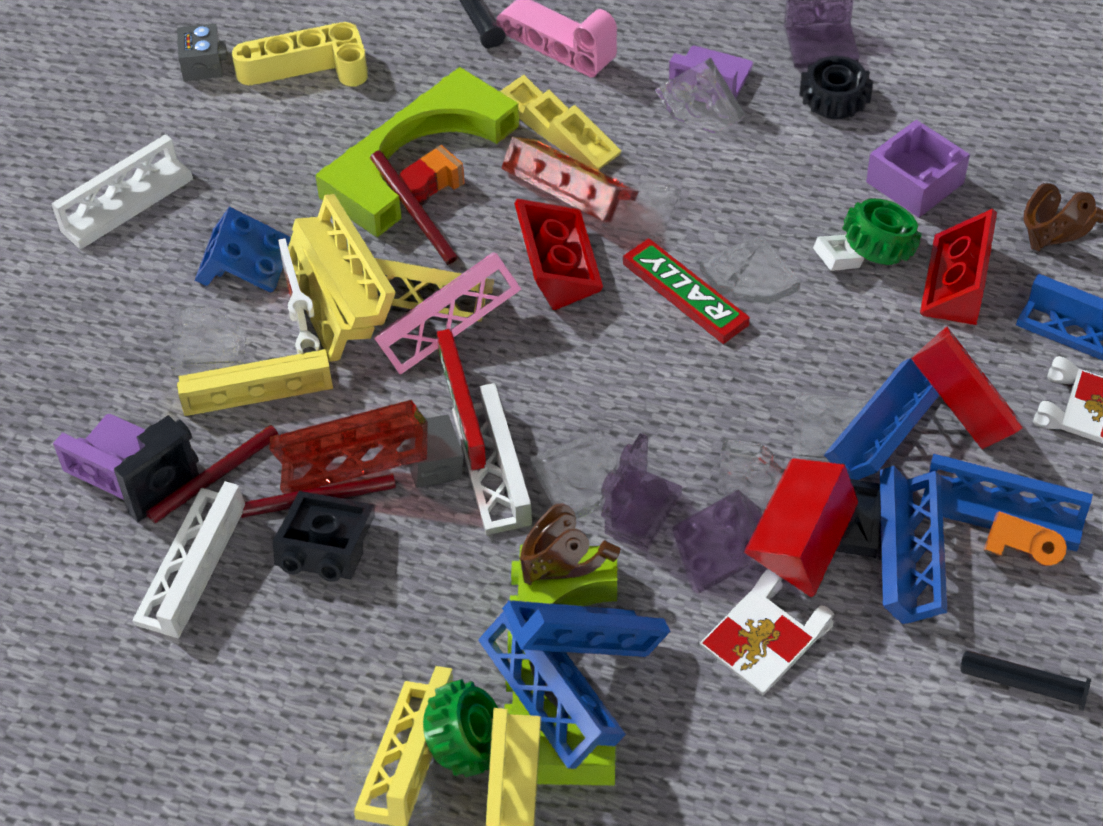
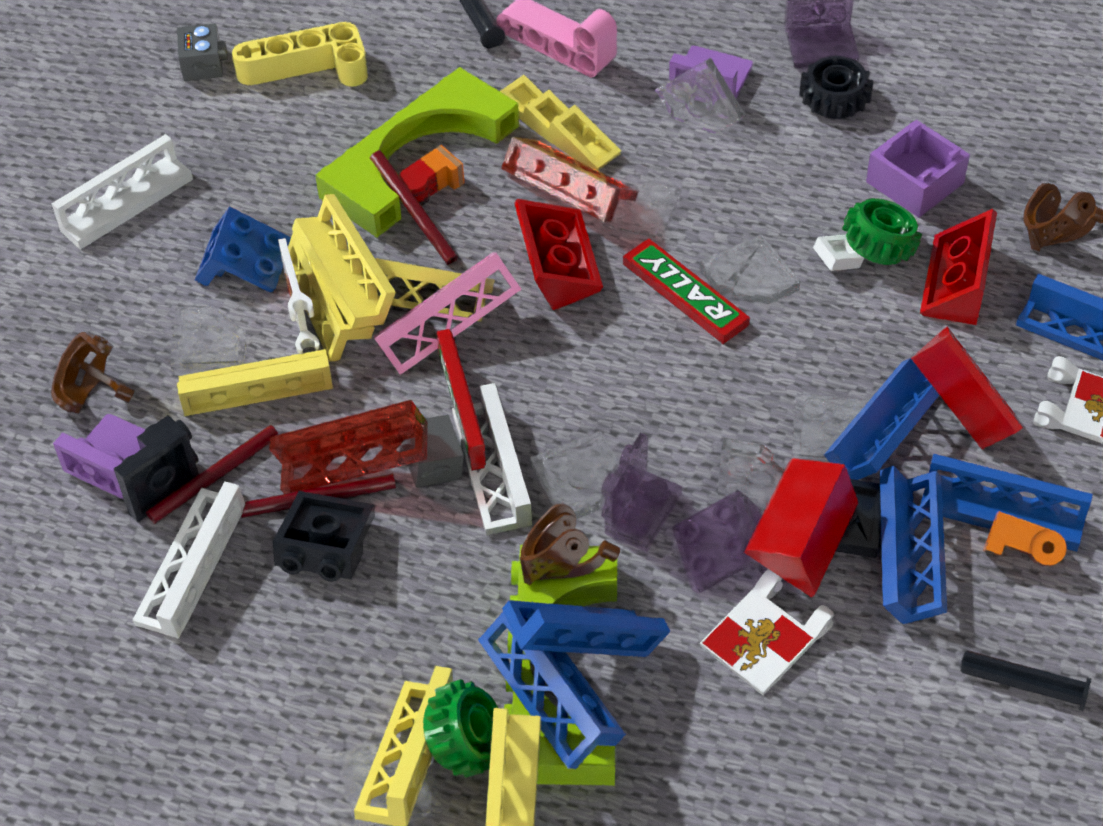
none -> reddish brown helmet [51,332,135,414]

